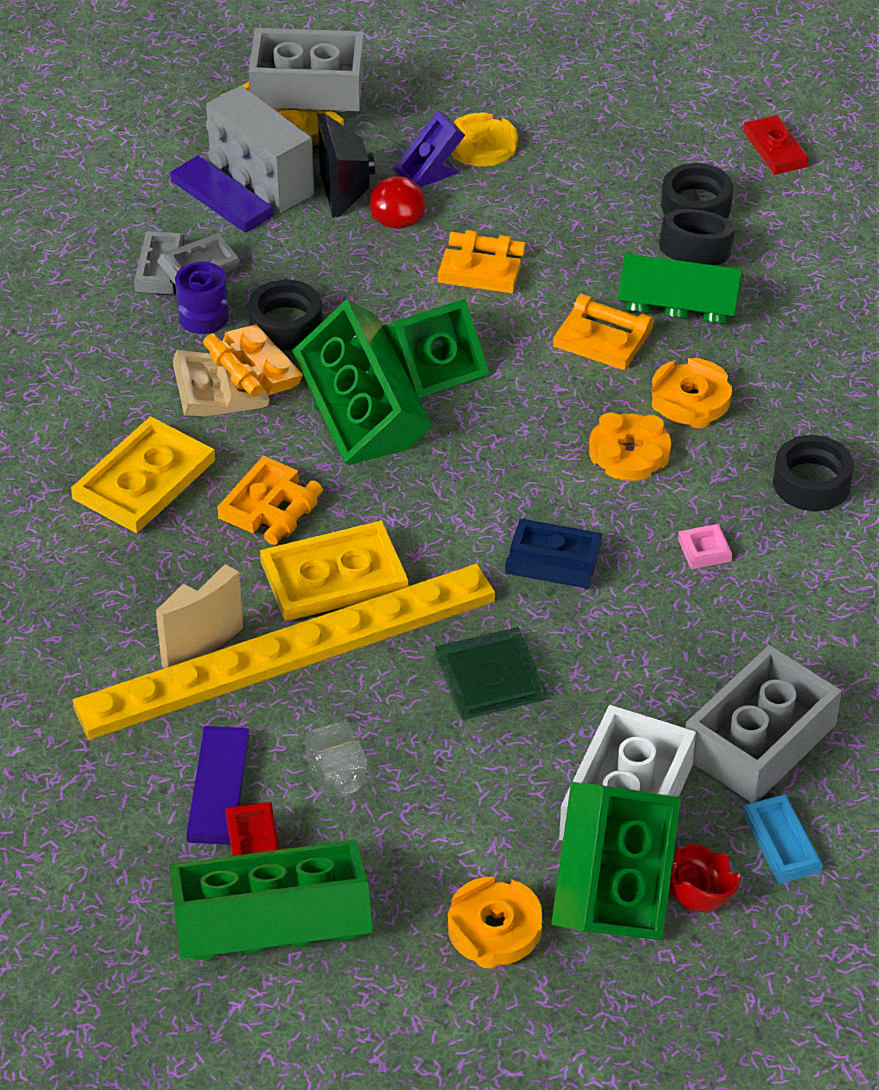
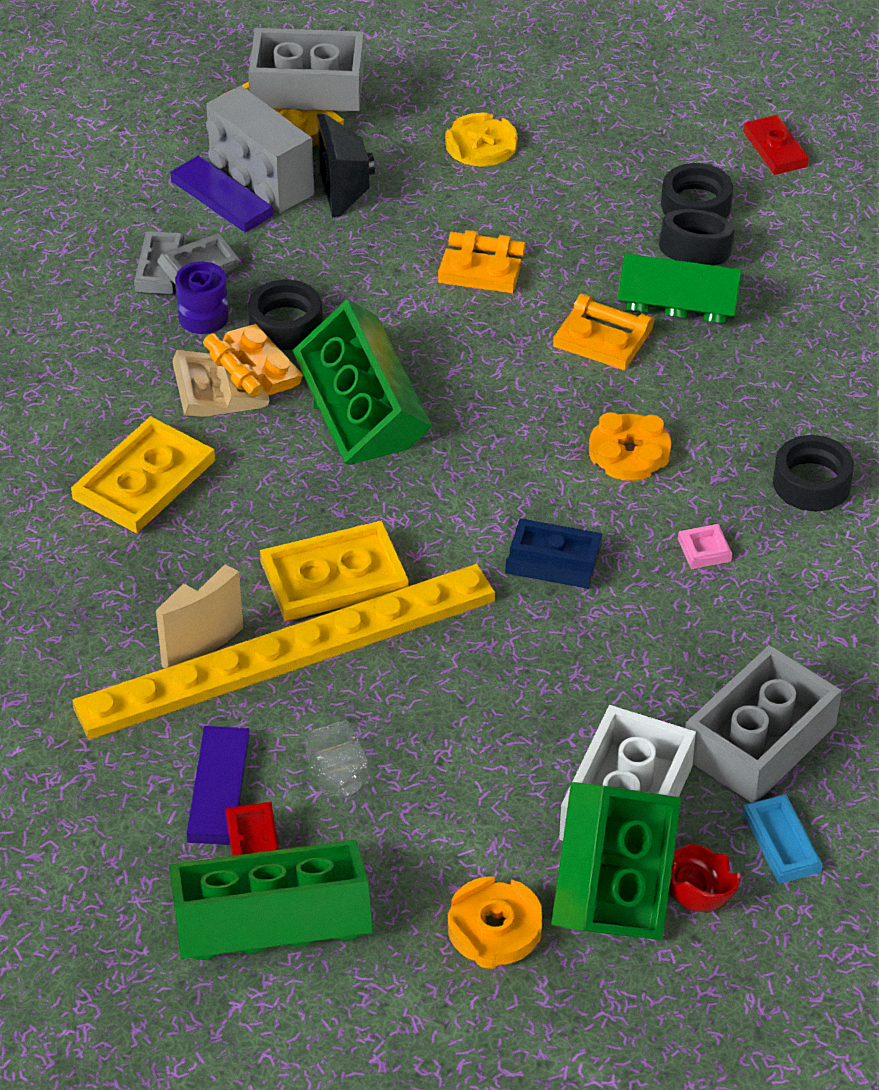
light orange plate [217,456,323,545] -> none
red hair [369,176,425,229] -> none
green slope [382,299,490,398] -> none
dark purple slope [393,110,465,187] -> none
clear green tile [435,627,547,720] -> none
light orange plate [651,358,732,428] -> none

